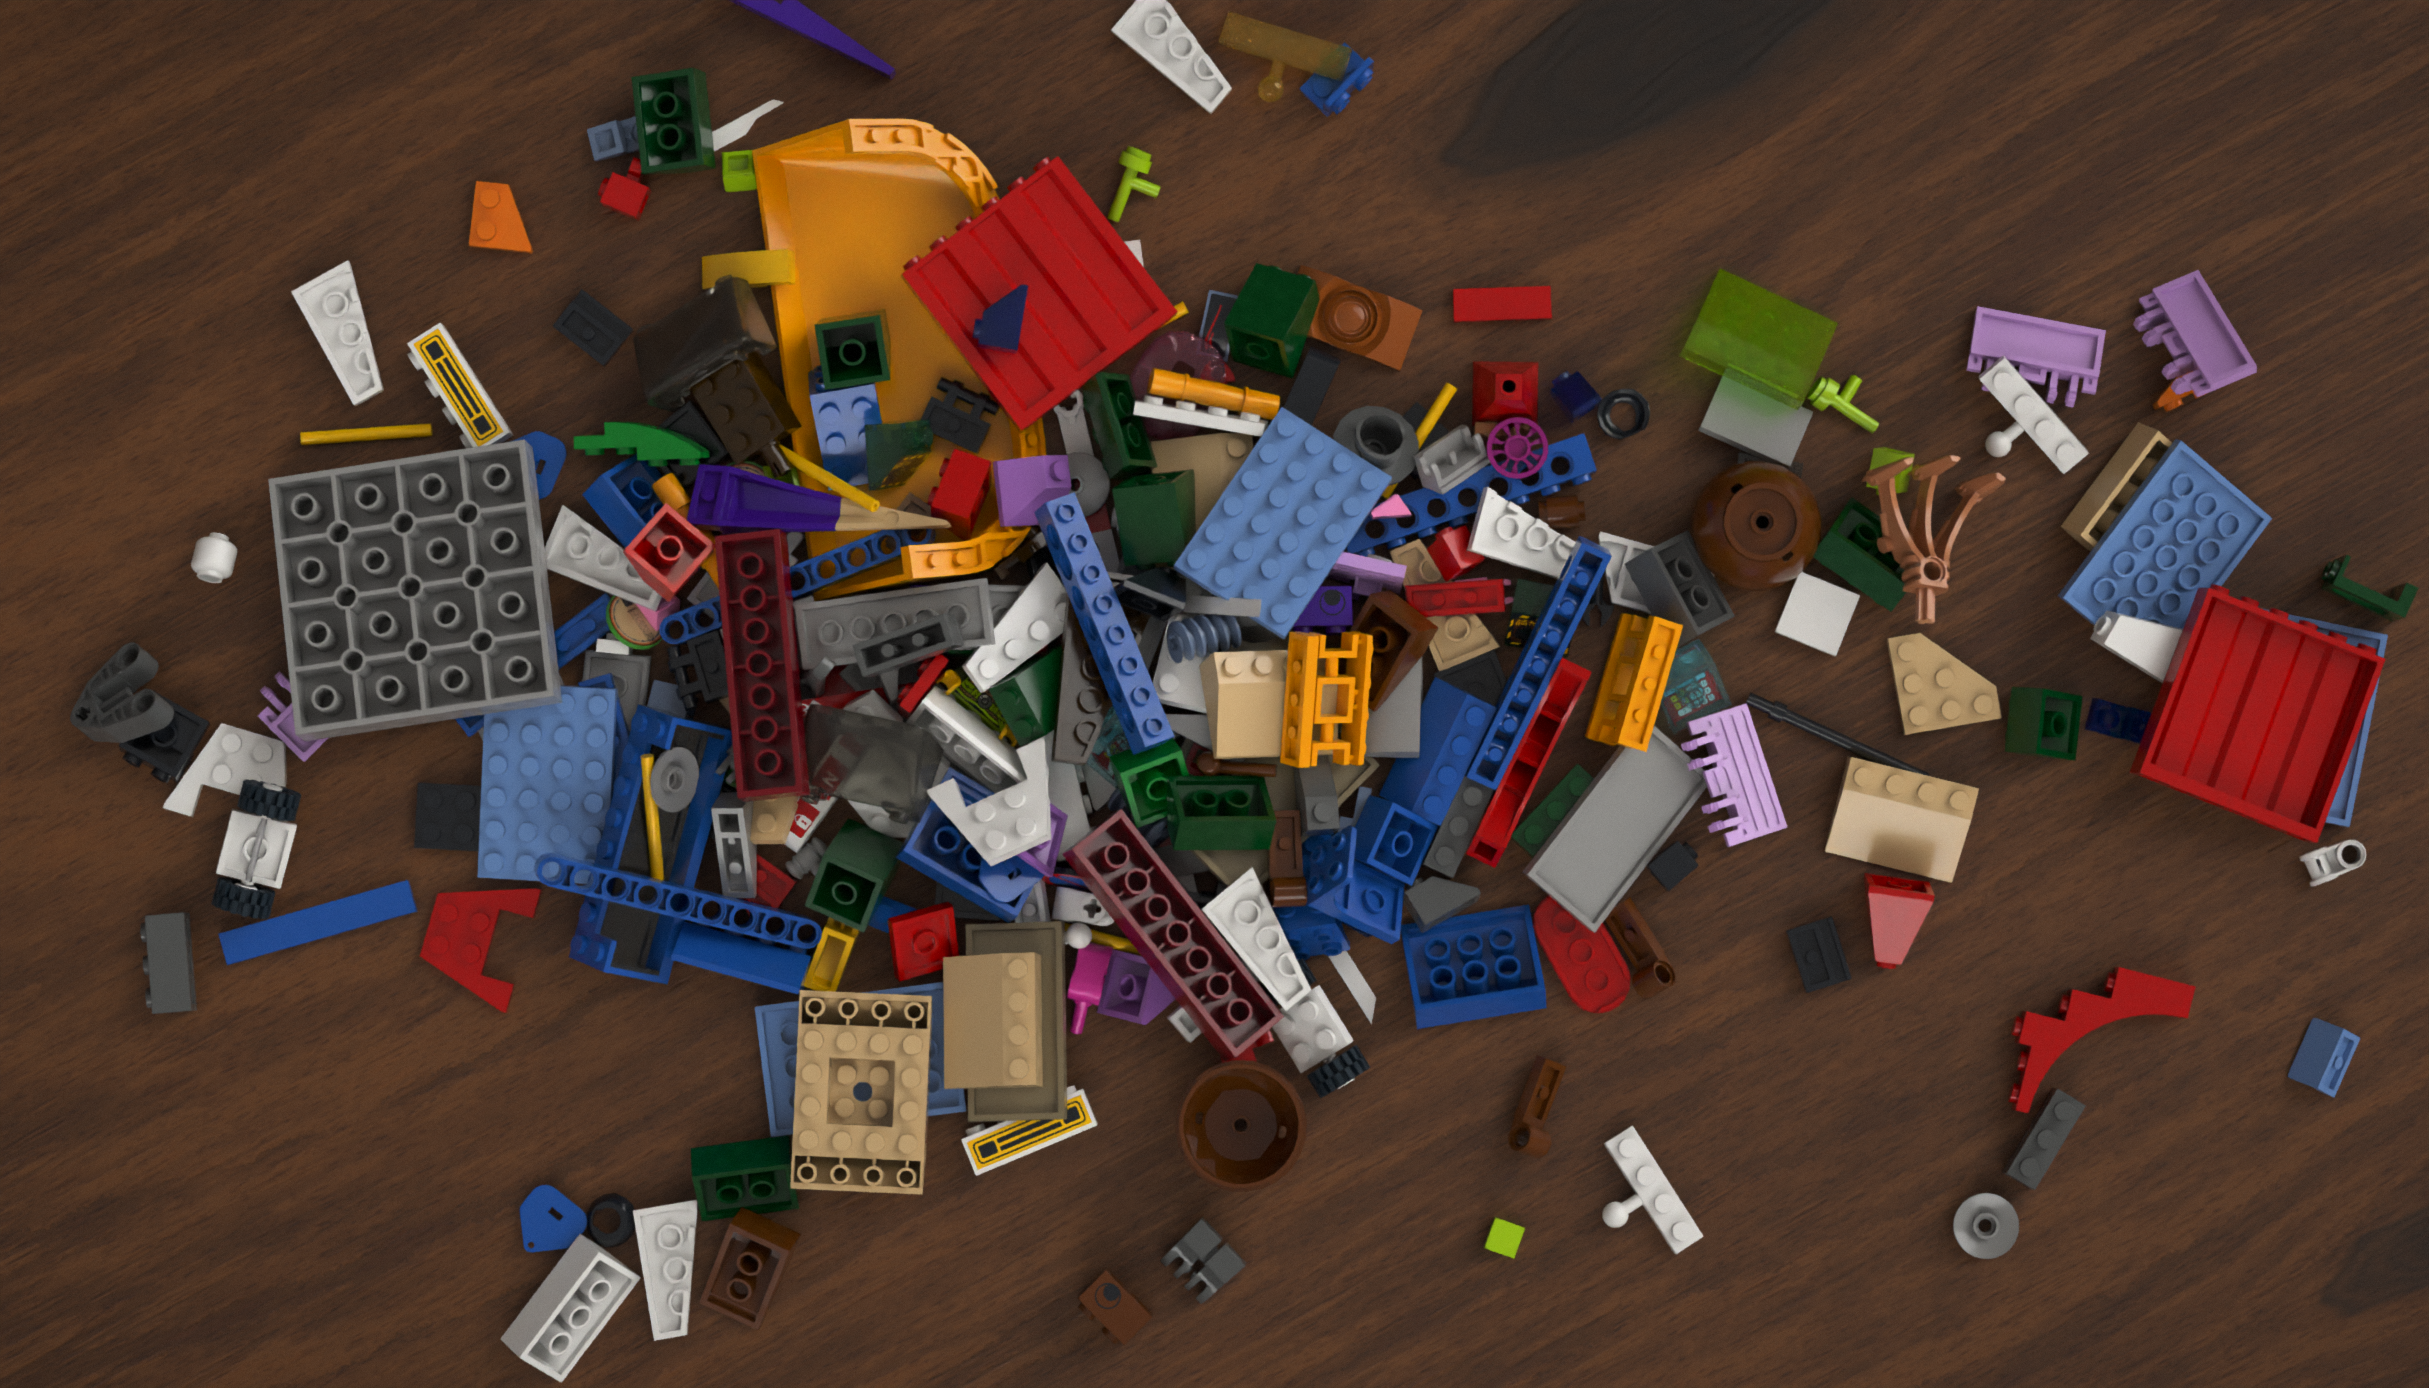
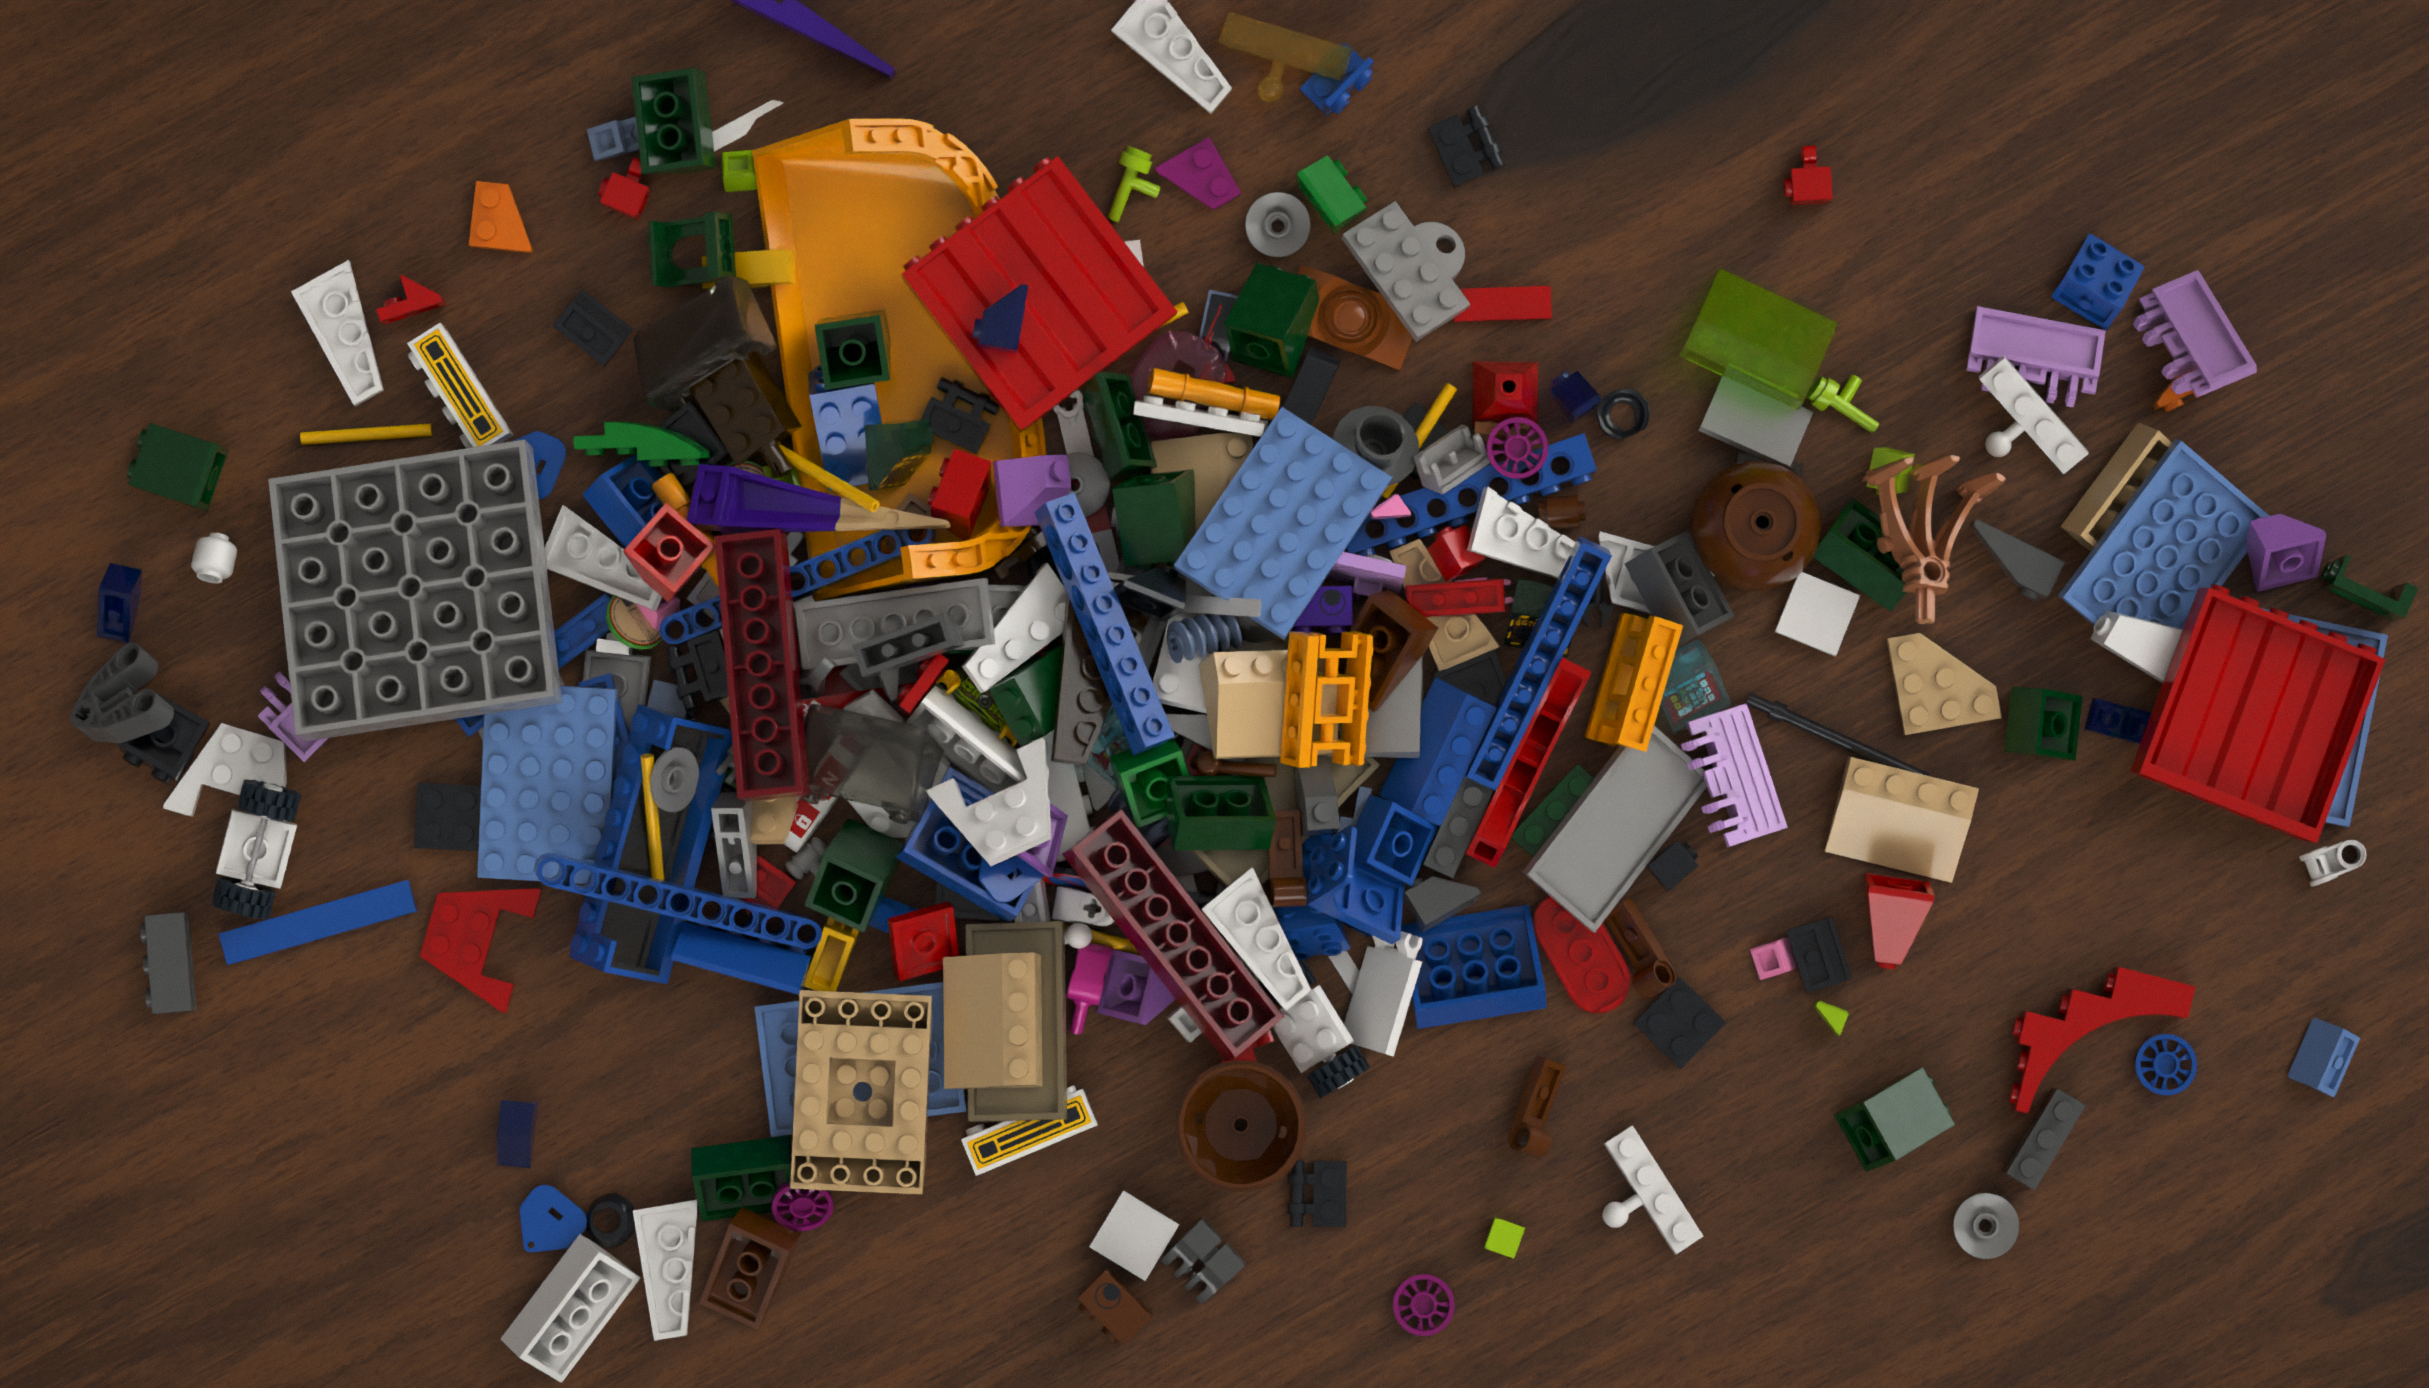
none -> clear blue slope [97,563,142,643]
none -> dark green slope [127,423,229,512]
none -> red slope [376,275,447,325]
none -> clear blue slope [497,1099,538,1168]
none -> dark green panel [647,212,736,288]
none -> magenta wheel [772,1179,833,1231]
none -> white tile [1089,1190,1180,1281]
none -> magenta wing [1155,137,1241,211]
none -> light grey dish [1245,192,1310,258]
none -> black plate [1287,1160,1347,1227]
none -> green slope [1296,155,1367,235]
none -> light grey plate [1341,201,1470,342]
none -> white tile [1344,931,1422,1057]
none -> magenta wheel [1393,1274,1455,1336]
none -> black plate [1428,105,1505,188]
none -> black plate [1633,977,1726,1069]
none -> bright pink slope [1750,937,1797,980]
none -> red brick [1784,145,1833,205]
none -> lime slope [1813,1001,1849,1036]
none -> slope [1834,1067,1955,1172]
none -> dark grey slope [1969,519,2065,601]
none -> blue bracket [2051,234,2144,330]
none -> blue wheel [2135,1034,2197,1095]
none -> medium lavender slope [2246,514,2326,592]

